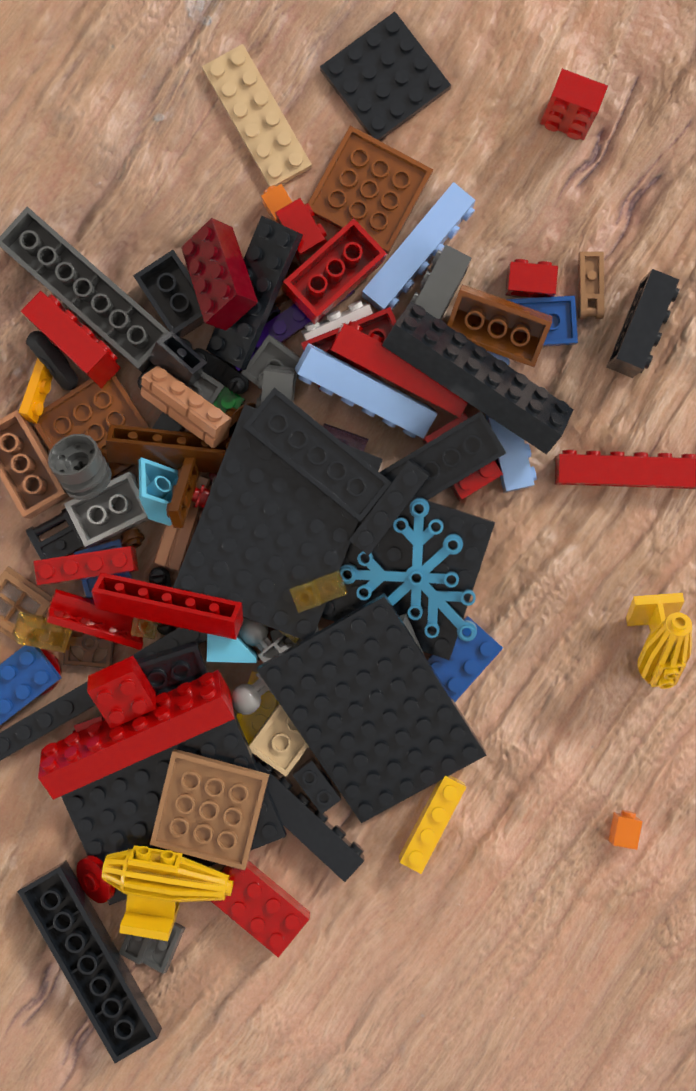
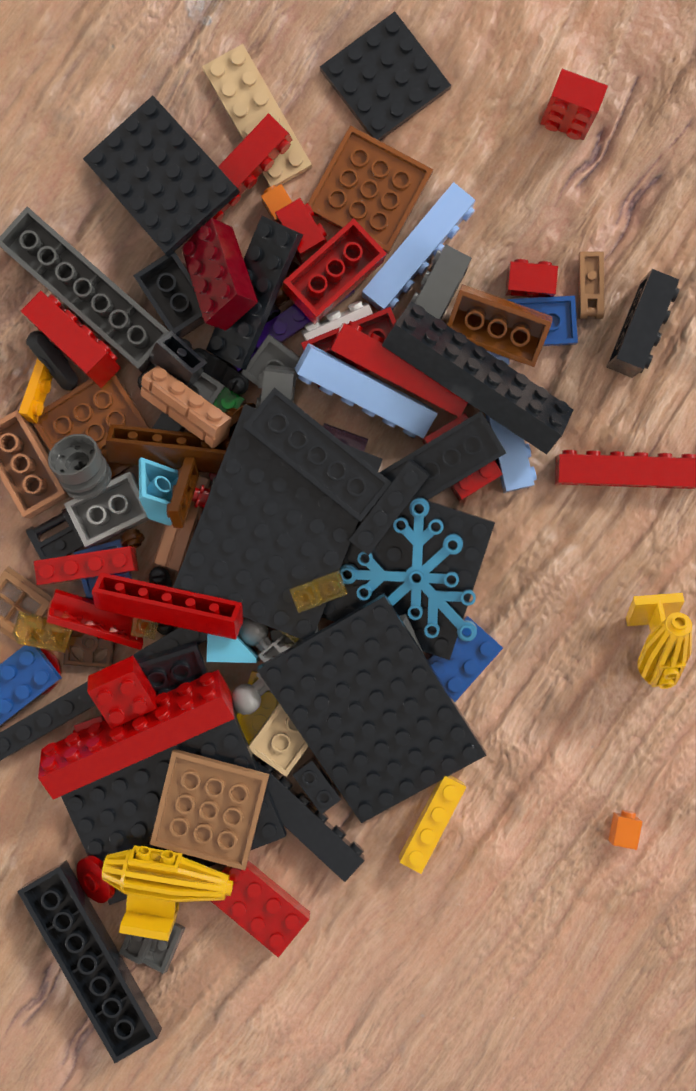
none -> black plate [83,95,240,257]
none -> red brick [189,113,292,239]

